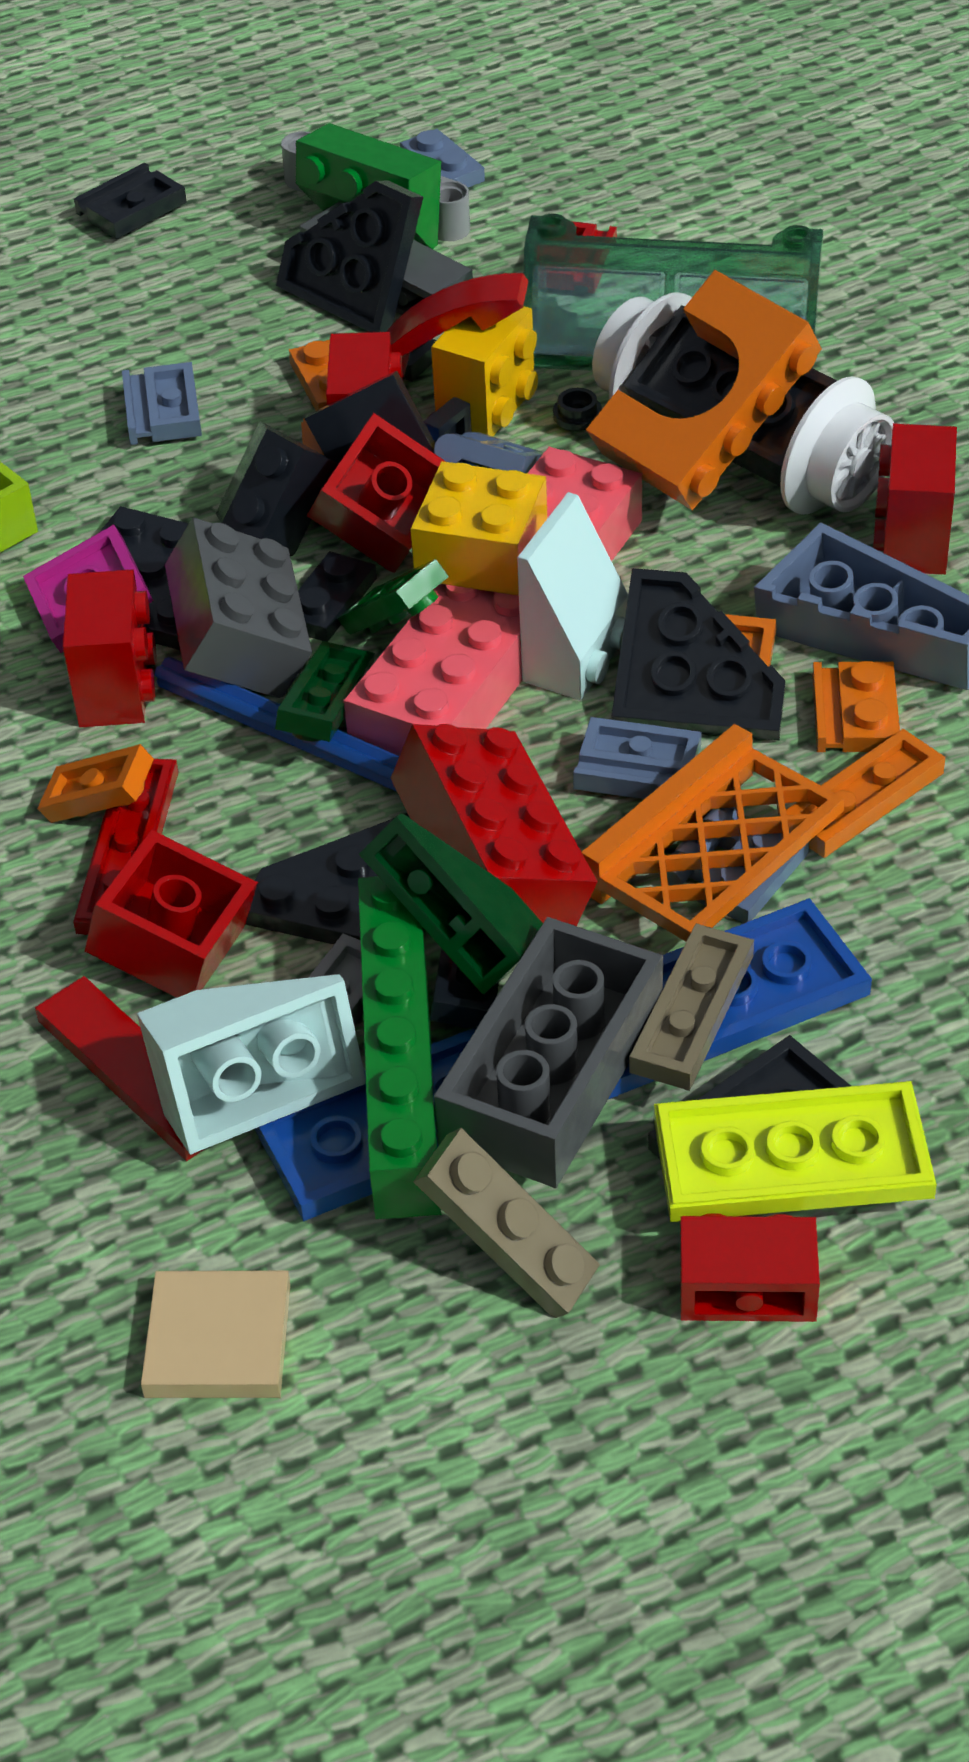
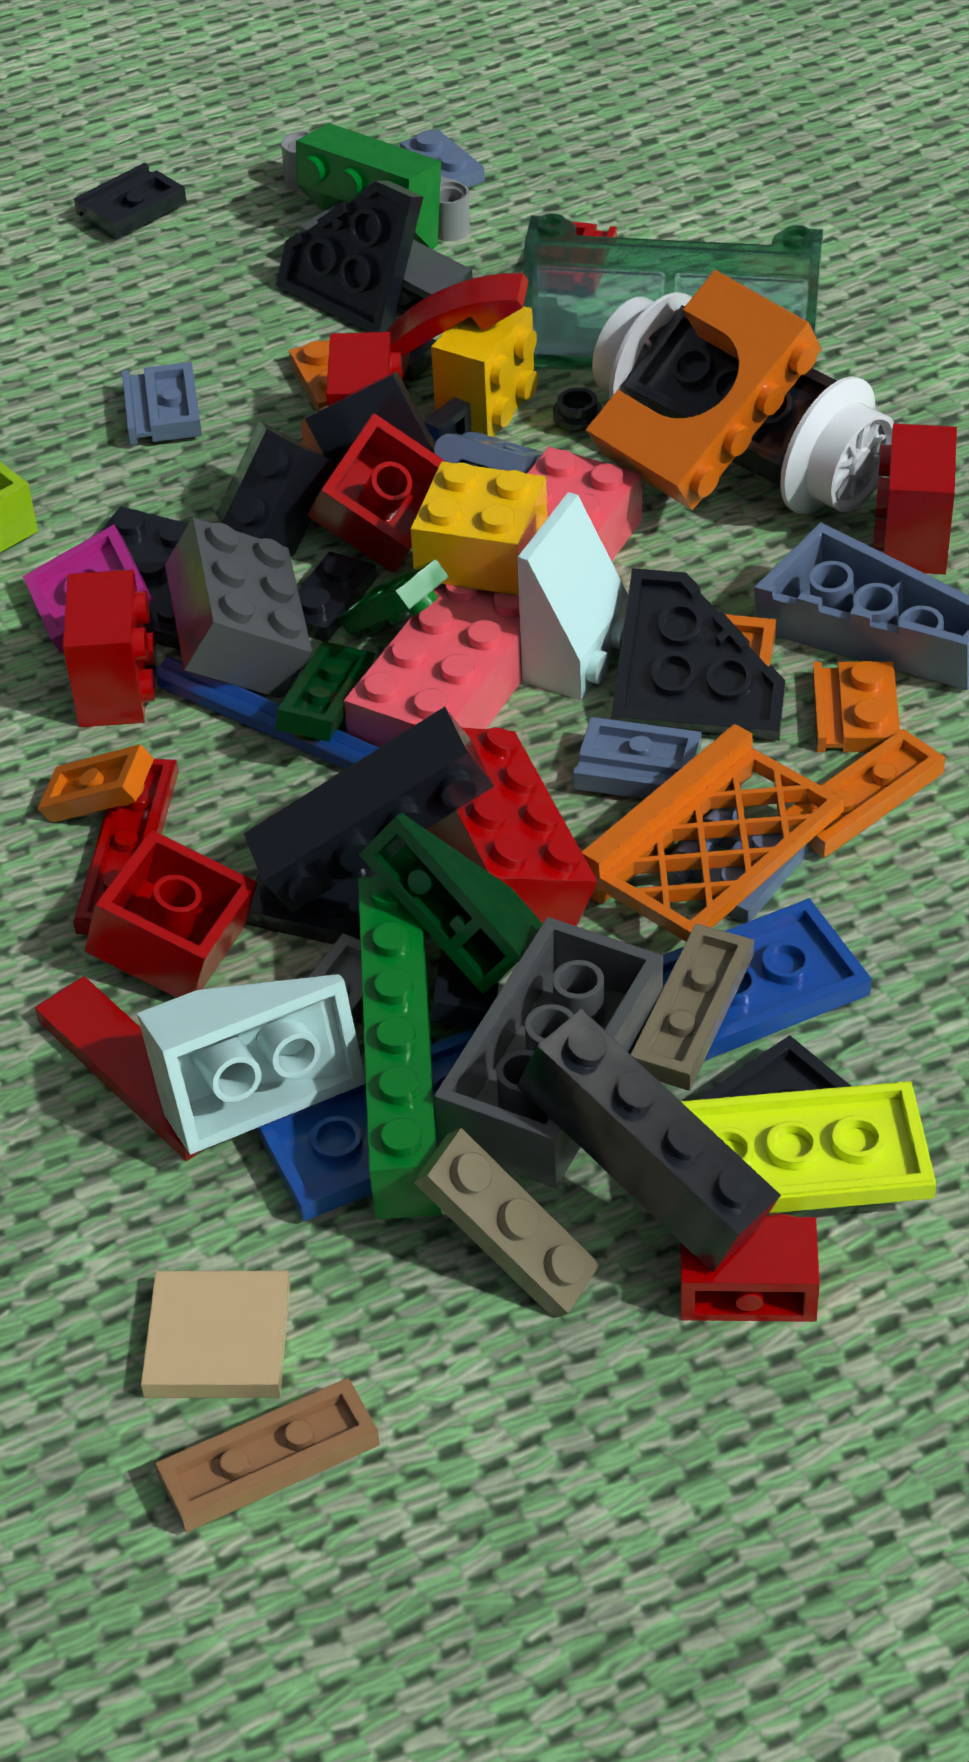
none -> medium nougat plate [155,1377,380,1533]
none -> black brick [244,707,494,913]
none -> black brick [517,1009,781,1272]

